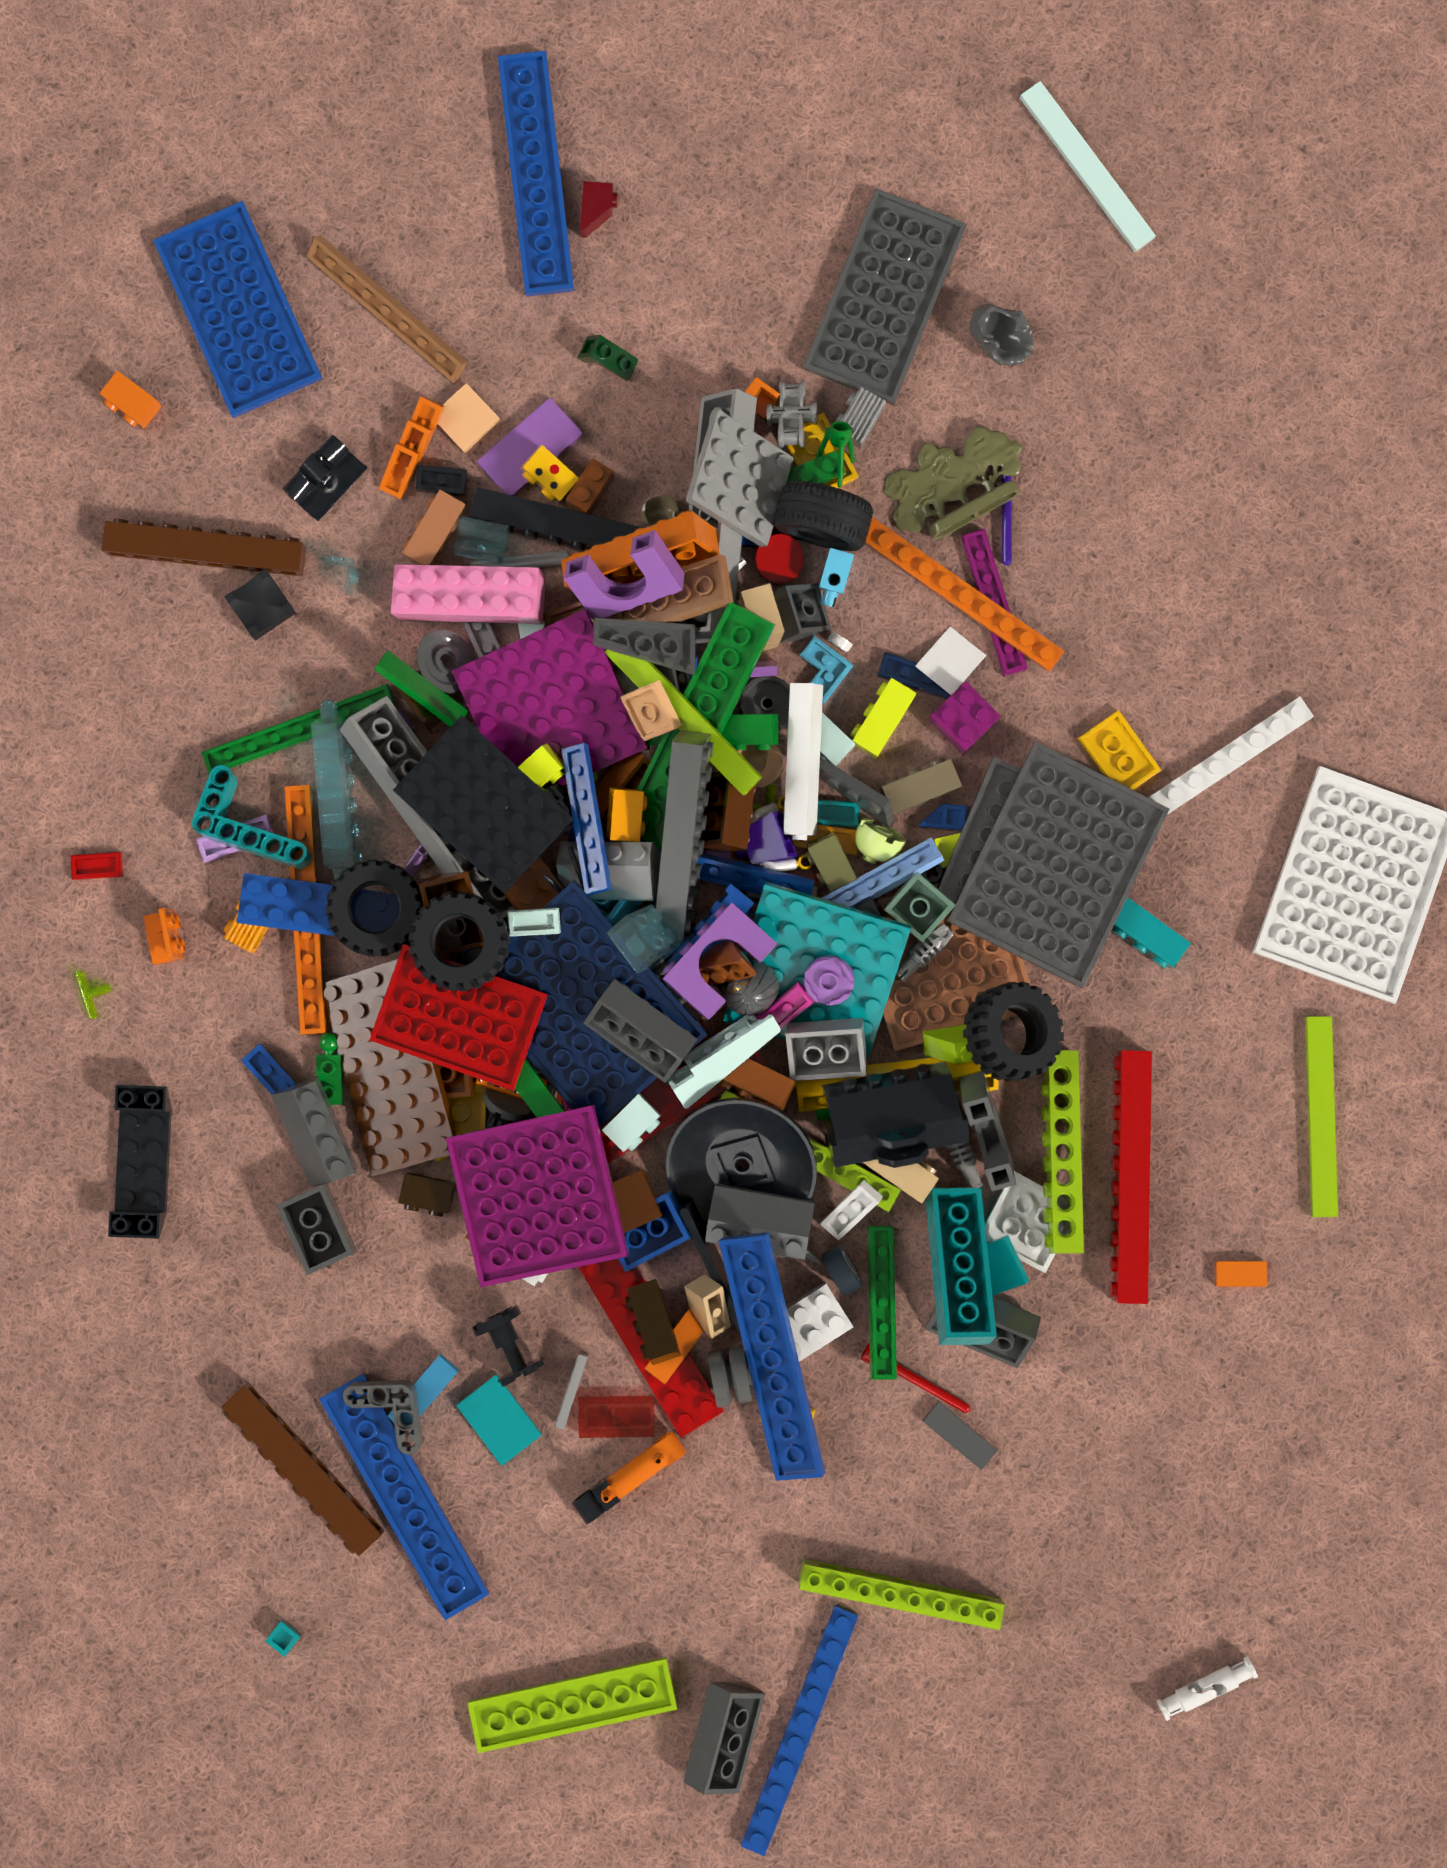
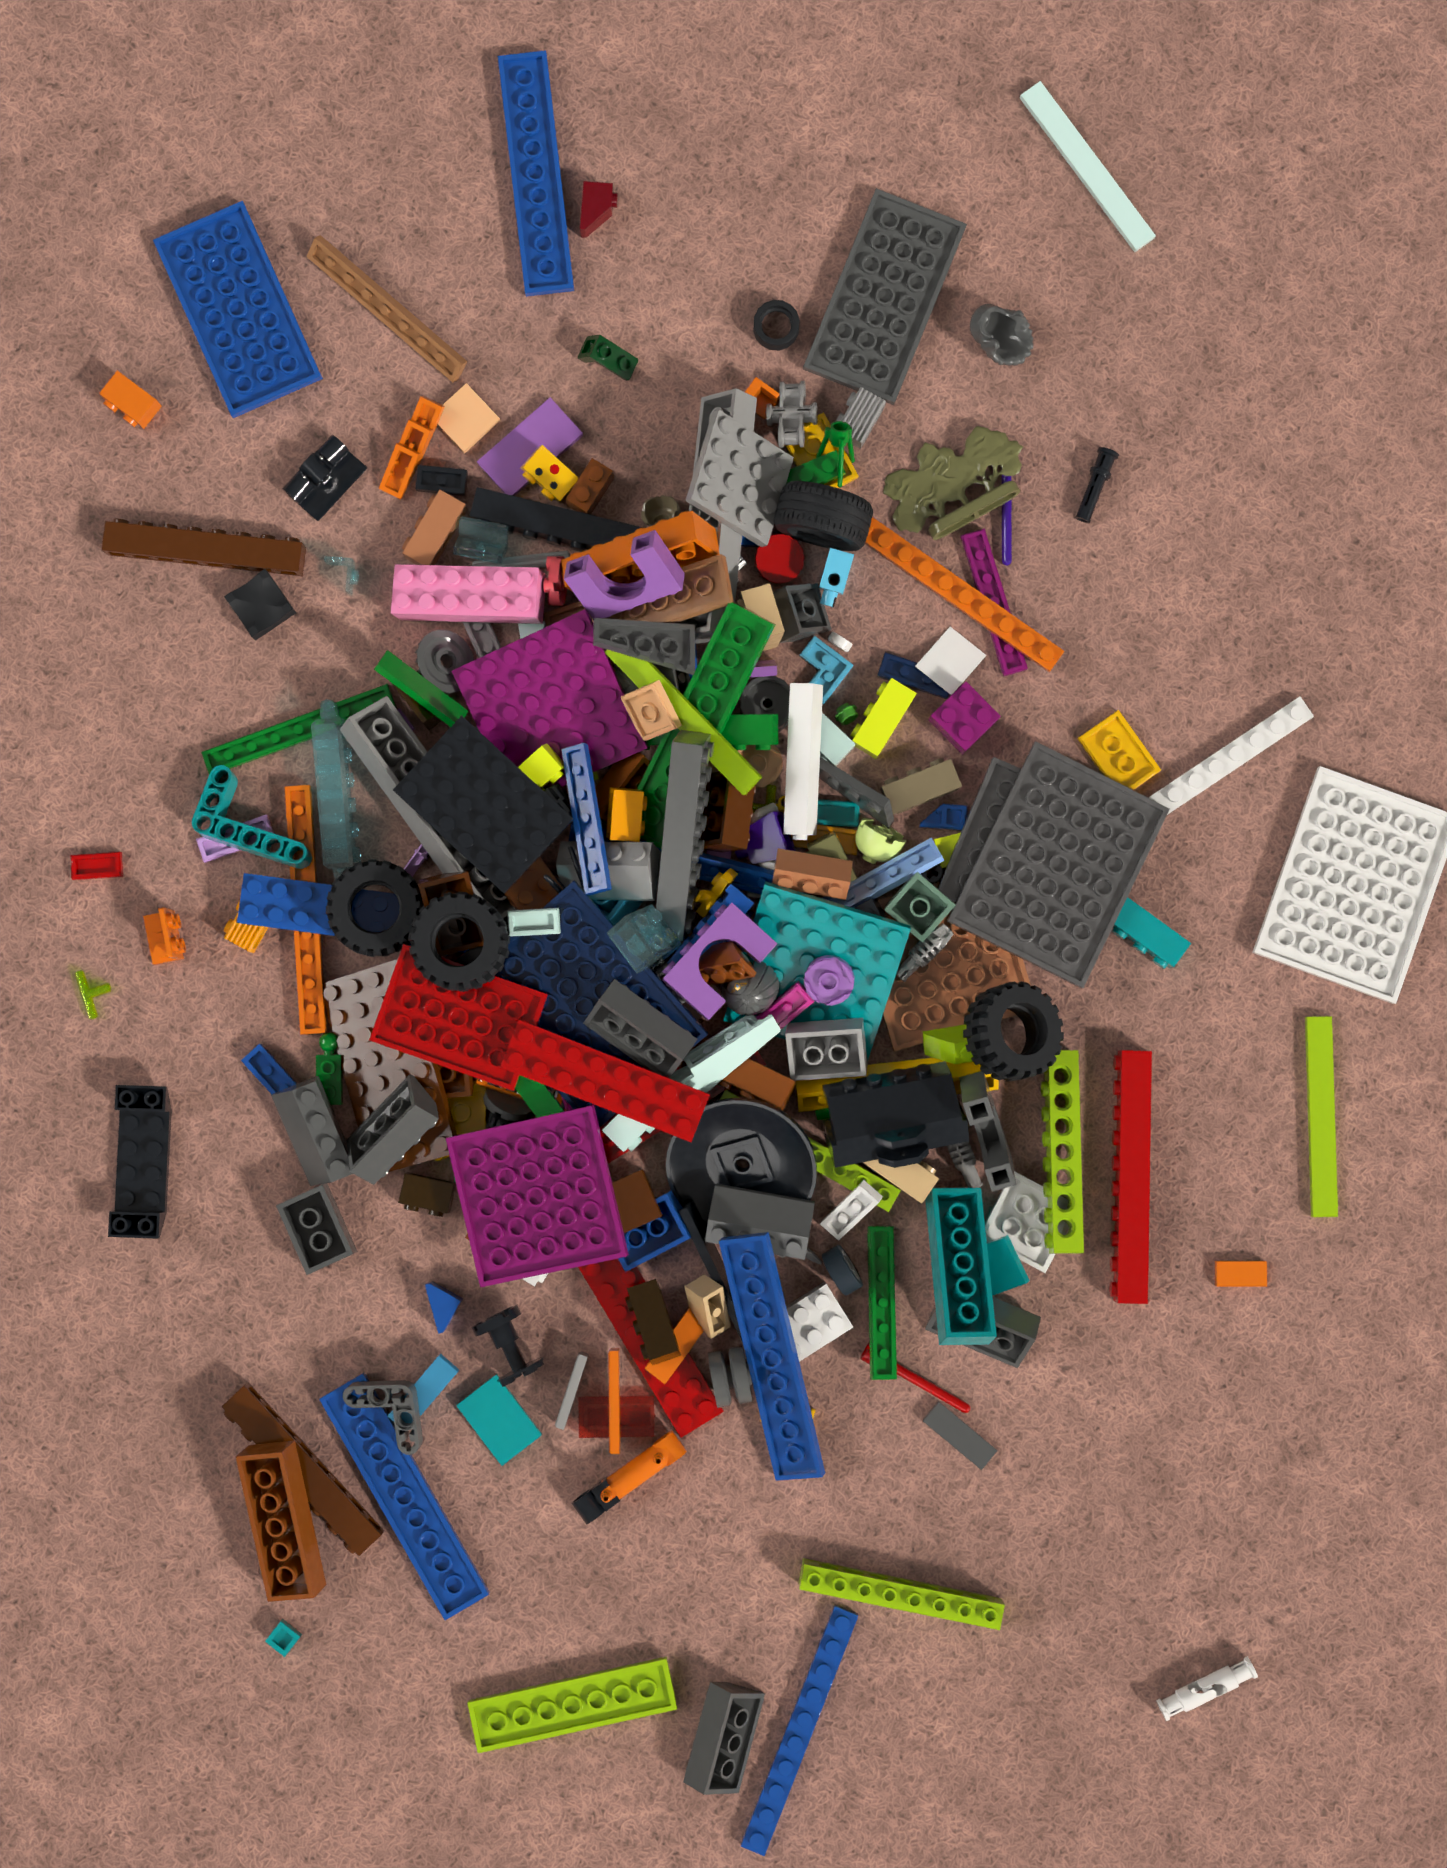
none -> dark orange brick [236,1440,327,1602]
none -> dark grey slope [346,1074,439,1185]
none -> blue slope [425,1281,463,1334]
none -> red plate [500,1019,710,1142]
none -> coral plate [544,556,567,606]
none -> orange tile [608,1348,620,1454]
none -> yellow plate [694,868,738,918]
none -> black tyre [753,300,800,351]
none -> nougat brick [772,848,853,900]
none -> bright green plate [835,703,858,725]
none -> black pin [1075,447,1119,523]

